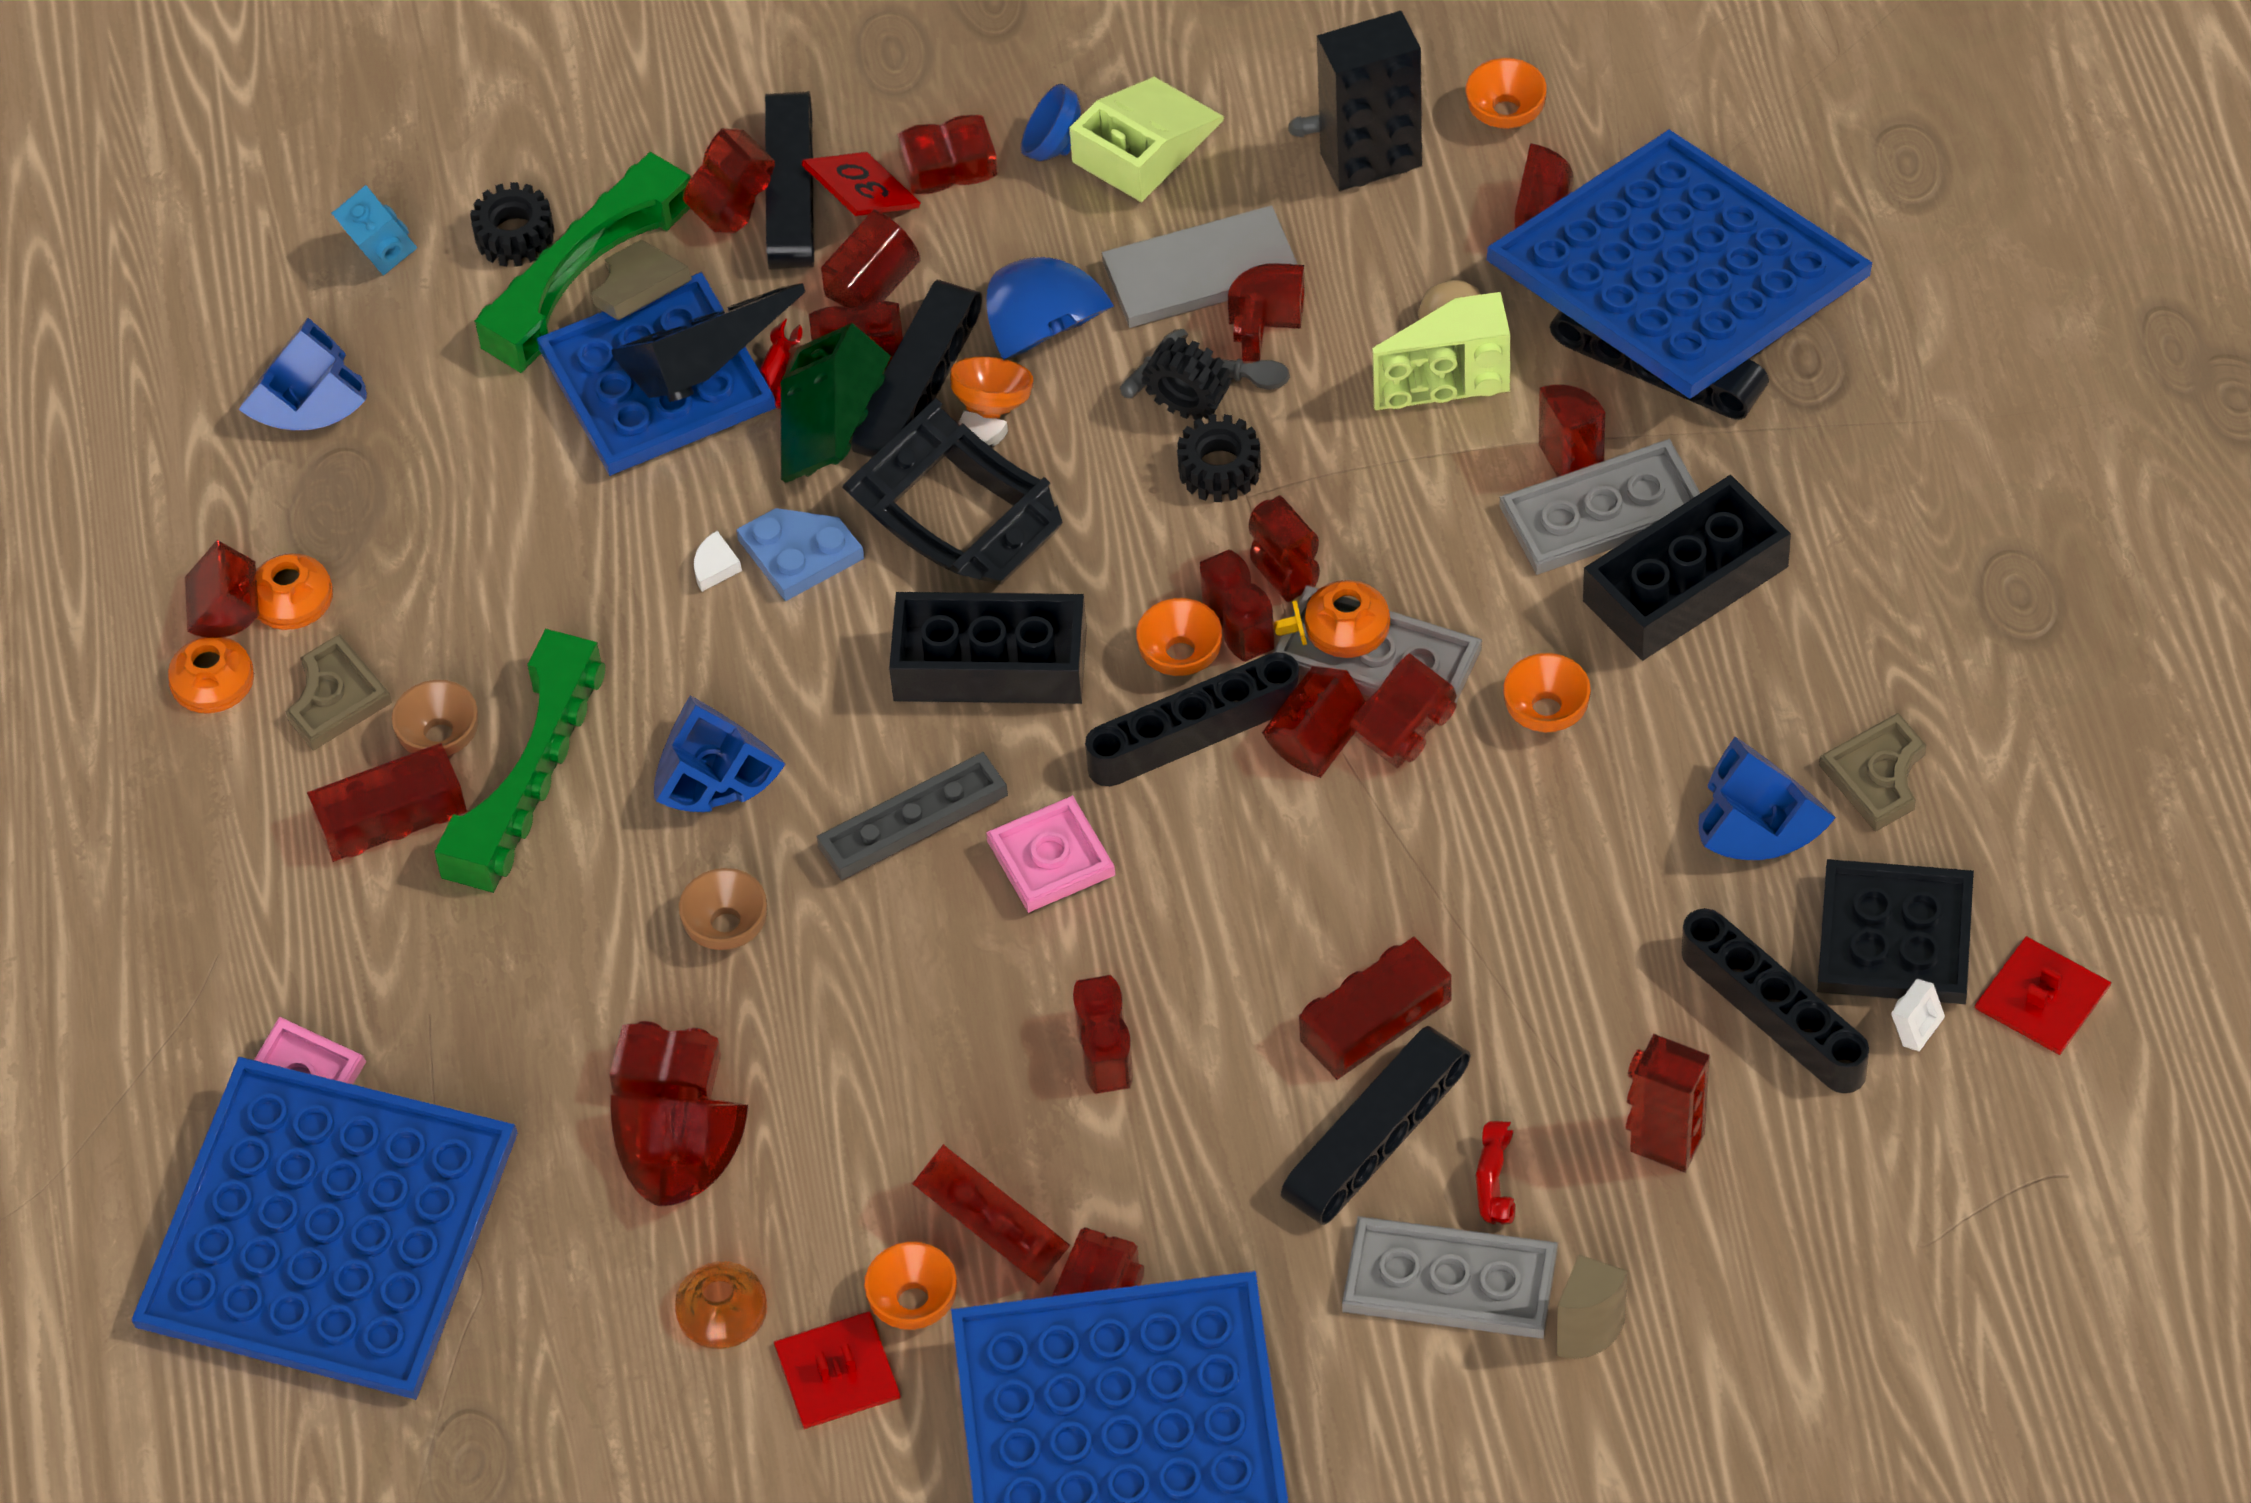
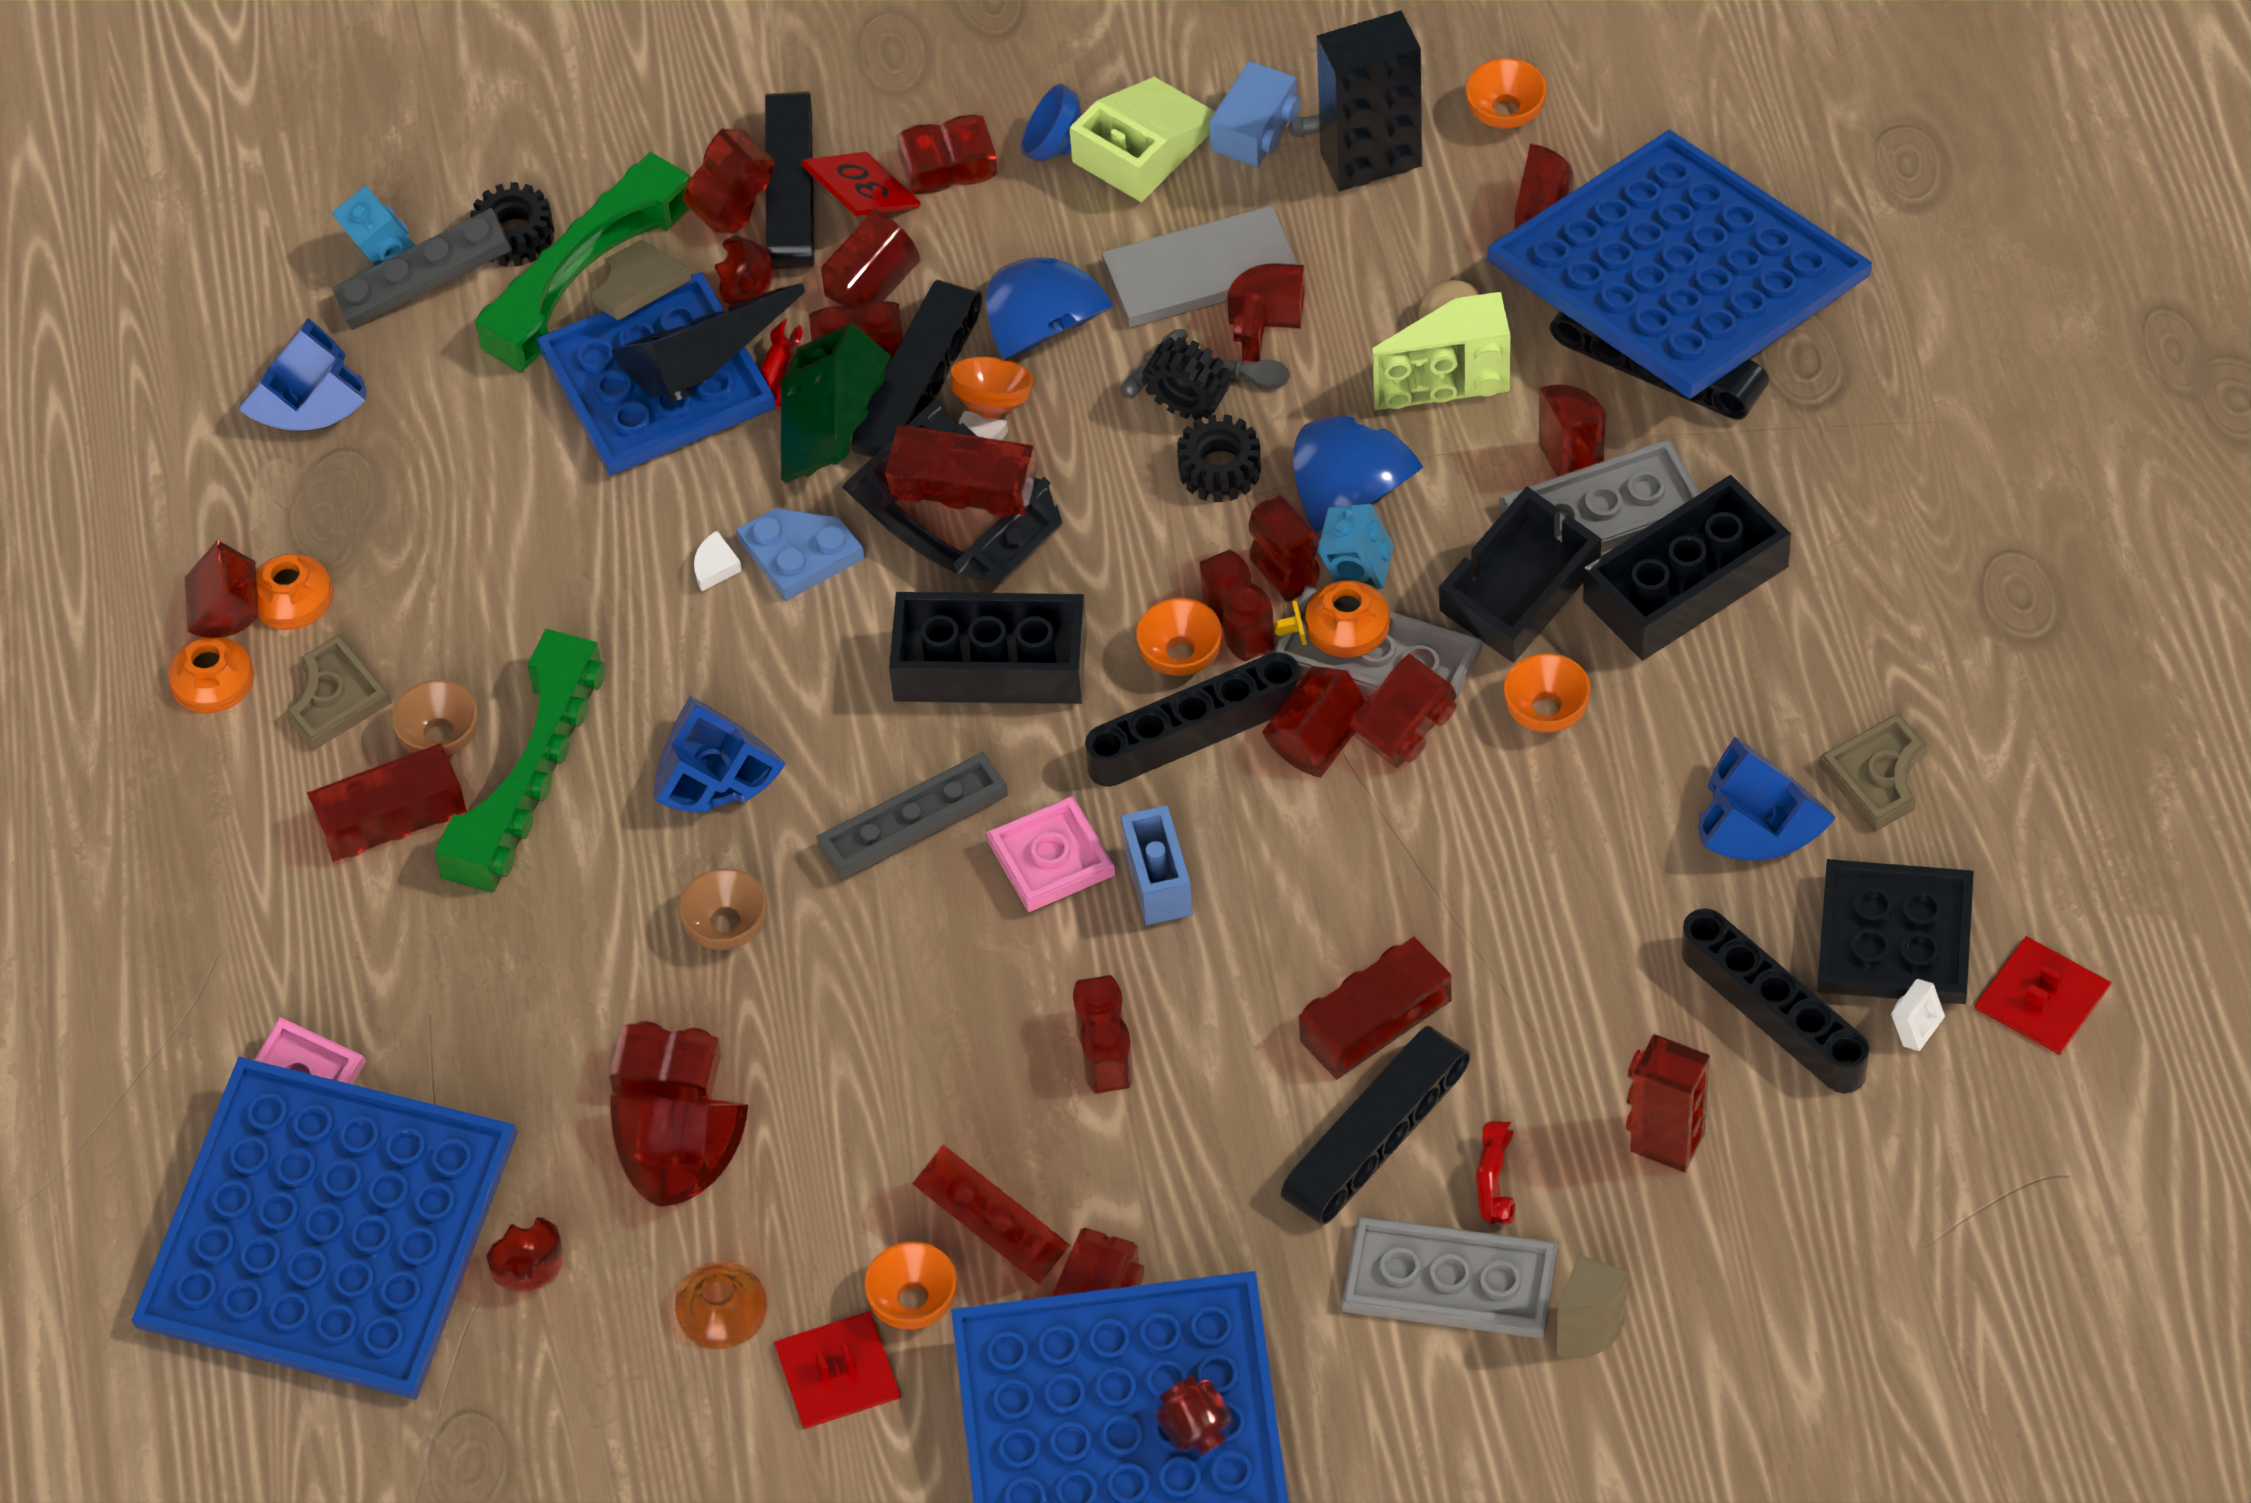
none -> dark grey plate [332,208,512,329]
none -> clear red hair [486,1217,564,1292]
none -> clear red hair [715,235,775,305]
none -> clear red brick [885,425,1038,517]
none -> medium blue brick [1120,805,1193,926]
none -> clear red head [1156,1375,1233,1456]
none -> medium blue brick [1209,61,1301,168]
none -> blue brick [1293,416,1423,533]
none -> dark azure head [1317,504,1394,589]
none -> black piece [1439,486,1601,663]

